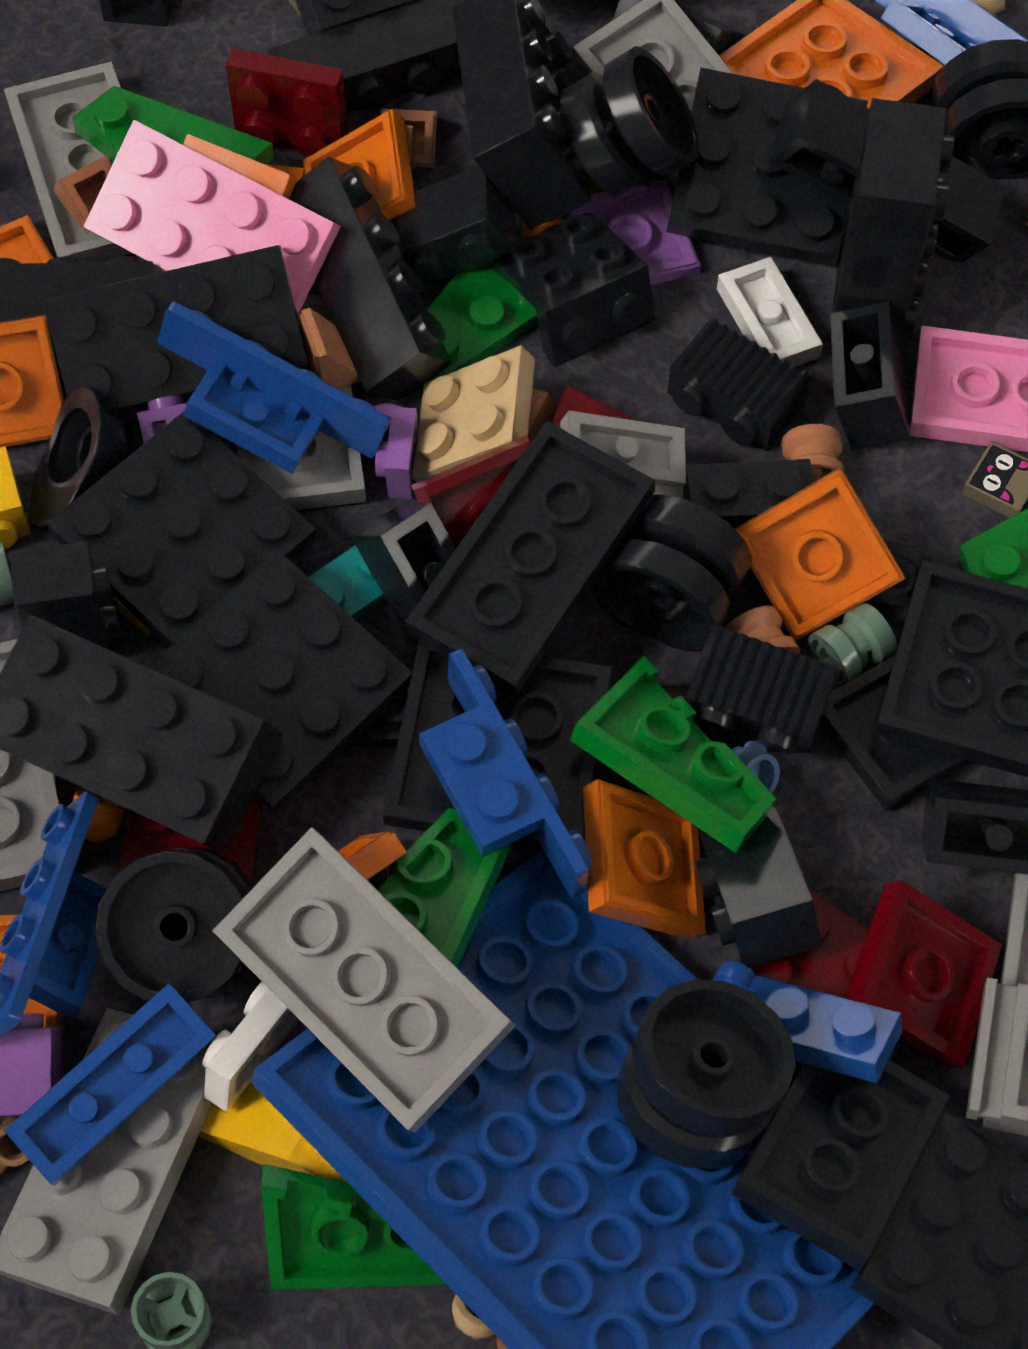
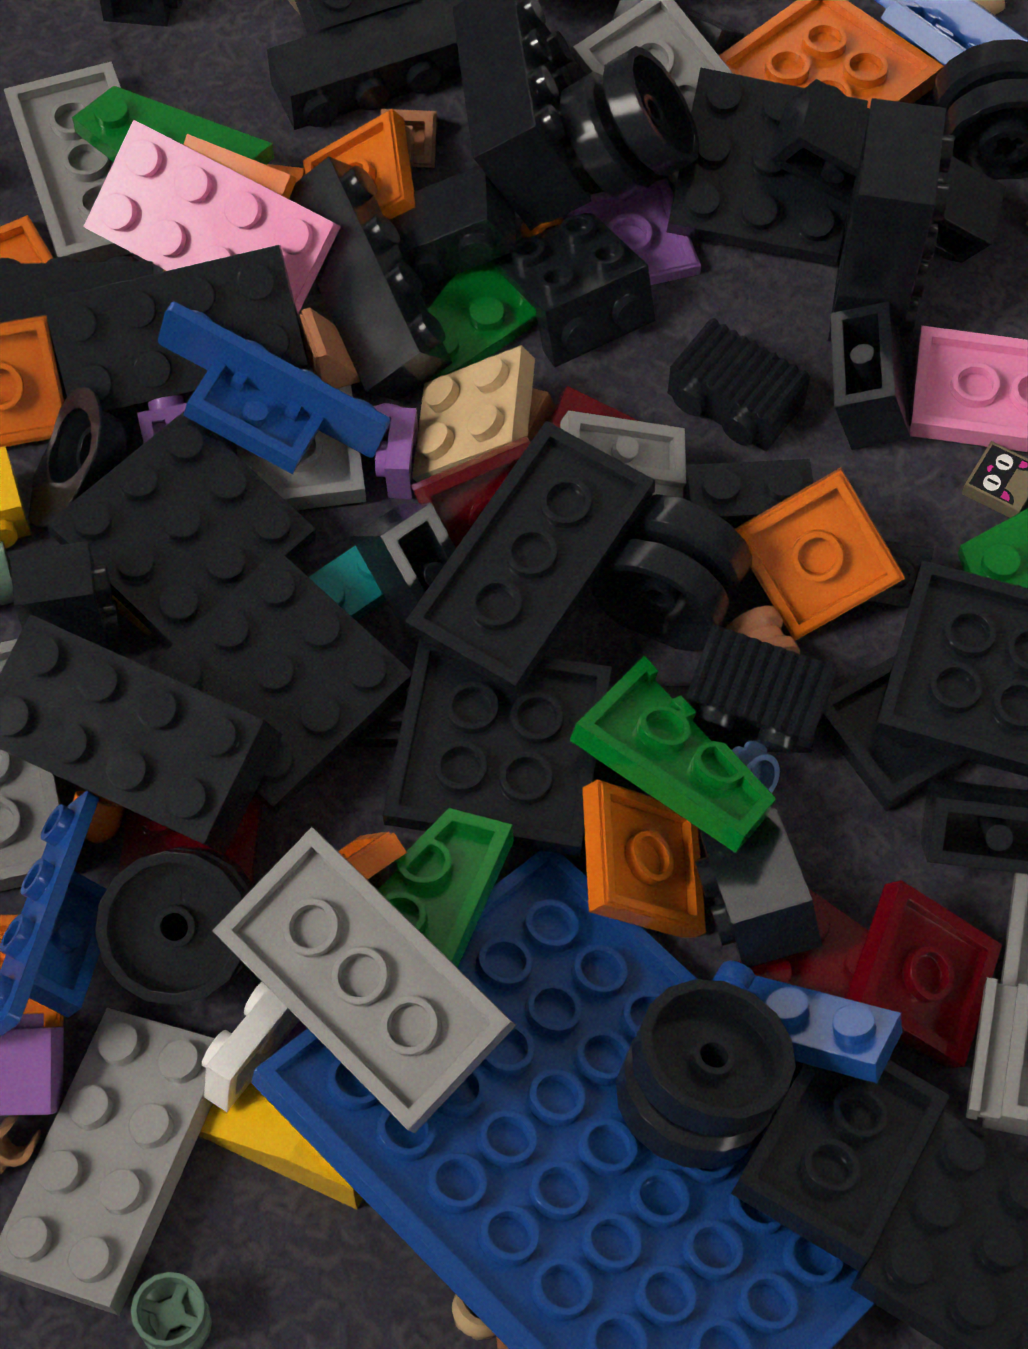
blue plate [4,983,217,1186] -> none
nougat slope [53,155,113,234] -> none
dark red plate [225,48,348,157] -> none
green wing [261,1164,447,1290] -> none
blue bracket [419,648,592,898] -> none
white plate [717,257,823,366] -> none
nougat wheel [781,424,845,483] -> none
sand green wheel [808,603,898,688] -> none

